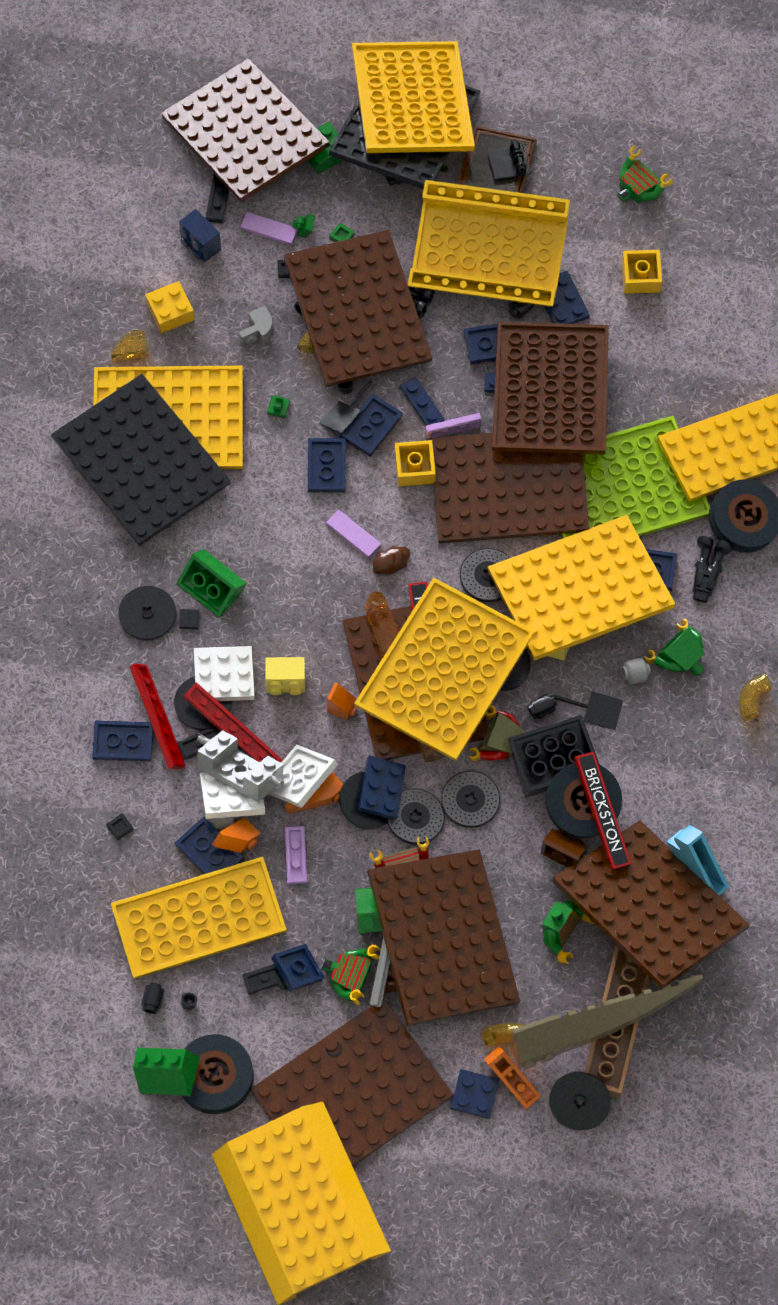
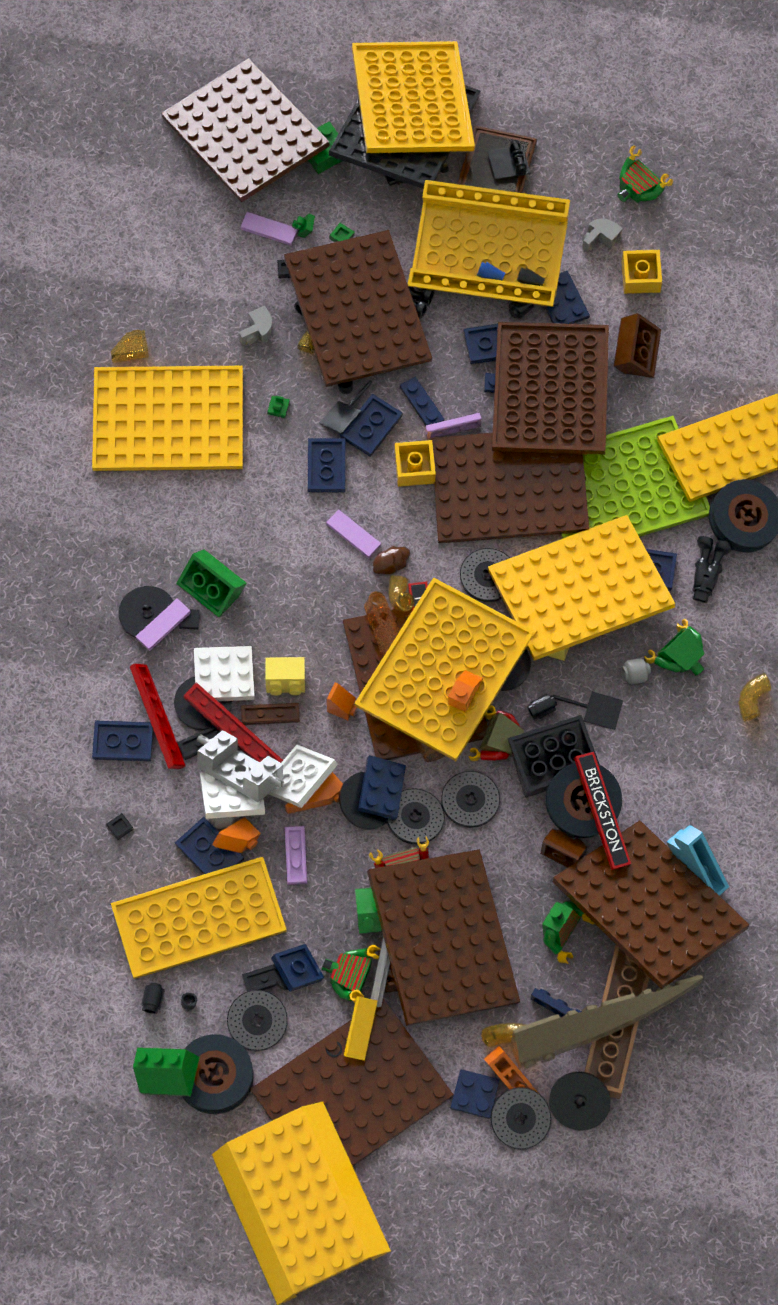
black plate [51,374,231,546] -> none
yellow brick [145,281,195,333] -> none
dark blue brick [179,209,221,262] -> none
black tile [205,174,229,223] -> none
none -> lavender tile [136,599,191,651]
none -> flat silver piece [227,990,288,1051]
none -> reddish brown tile [241,703,300,725]
none -> yellow tile [344,996,378,1061]
none -> clear yellow cylinder [388,575,414,612]
none -> orange slope [448,670,483,712]
none -> blue cone [477,262,505,281]
none -> flat silver piece [490,1087,551,1149]
none -> black cone [516,267,545,286]
none -> dark blue plate [530,988,582,1017]
none -> light grey brick [582,218,623,252]
none -> reddish brown slope [614,313,661,378]

